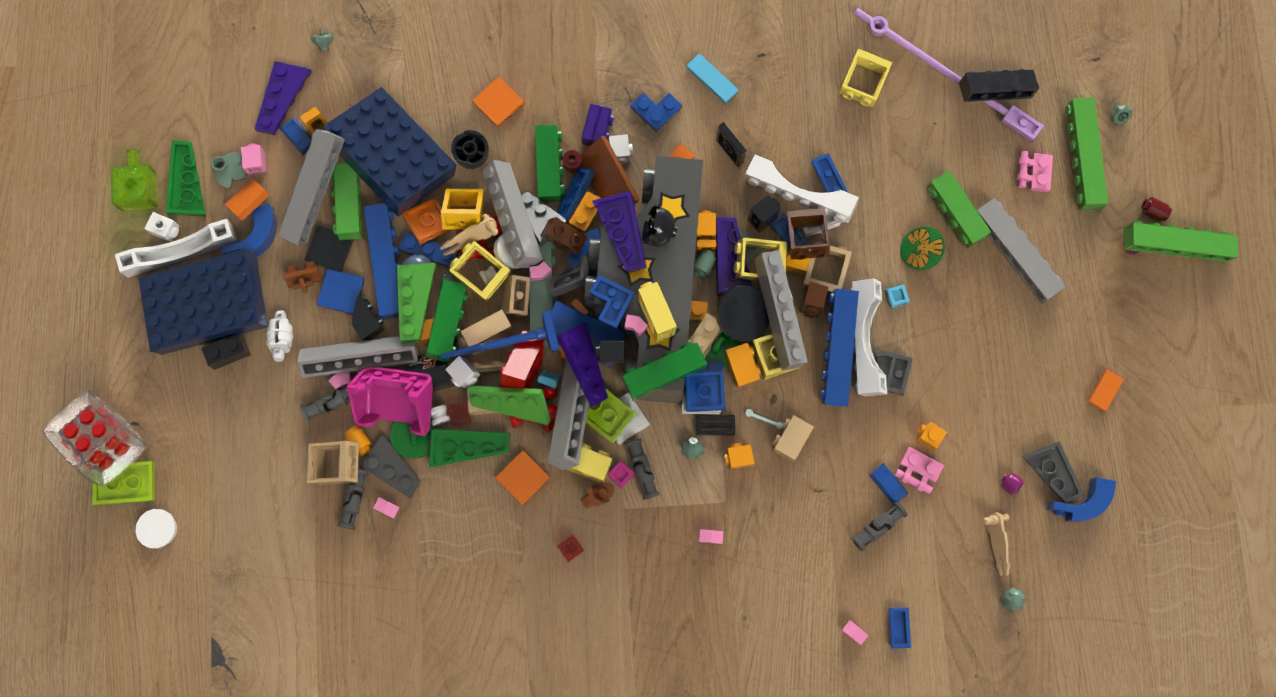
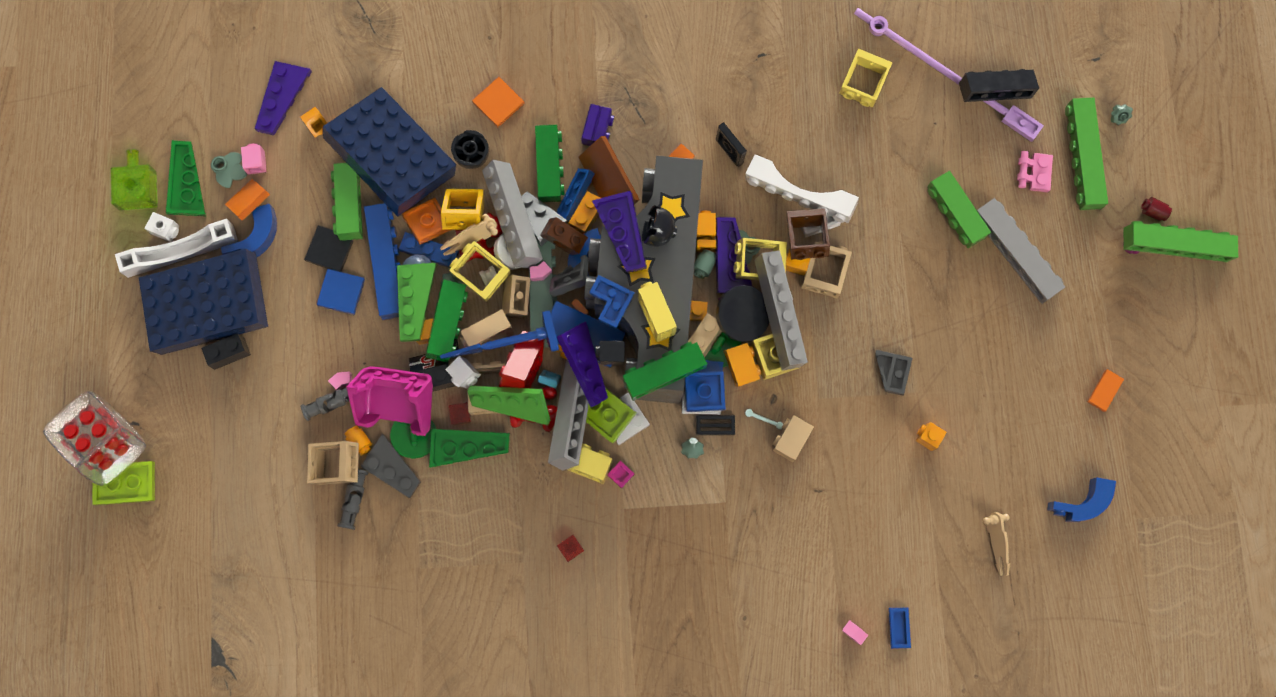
white tile [135,509,177,549] -> none
white piece [266,310,293,362] -> none
light grey brick [278,129,345,245] -> none
blue tile [280,117,311,155] -> none
dark orange hips [283,261,322,293] -> none
light grey brick [298,336,419,378] -> none
sand green piece [311,29,334,50] -> none
black slope [351,296,384,341] -> none
bright pink piece [373,497,400,518] -> none
white wheel [431,405,451,426] -> none
orange tile [495,450,550,505] -> none
dark red brick [563,150,582,173] -> none
dark orange hips [580,482,614,508] -> none
white brick [609,134,633,165] -> none
bright pink piece [625,314,648,336] -> none
dark grey piece [625,439,660,500] -> none
blue plate [630,93,682,132] -> none
medium azure tile [686,53,739,104] -> none
bright pink piece [699,529,723,544] -> none
light orange brick [724,443,754,470] -> none
black brick [747,195,781,233] -> none
blue tile [769,213,808,249] -> none
reddish brown brick [799,282,829,318] -> none
blue plate [811,153,848,193] -> none
blue brick [820,289,859,407] -> none
white arch [851,278,887,397] -> none
dark grey piece [851,502,908,551] -> none
blue tile [869,463,909,505] -> none
medium azure tile [885,284,910,308] -> none
bright pink plate [894,447,944,494] -> none
shield [900,227,945,270] -> none
sand green piece [1001,587,1026,612] -> none
magenta piece [1002,473,1024,495] -> none
dark grey wing [1022,441,1085,503] -> none

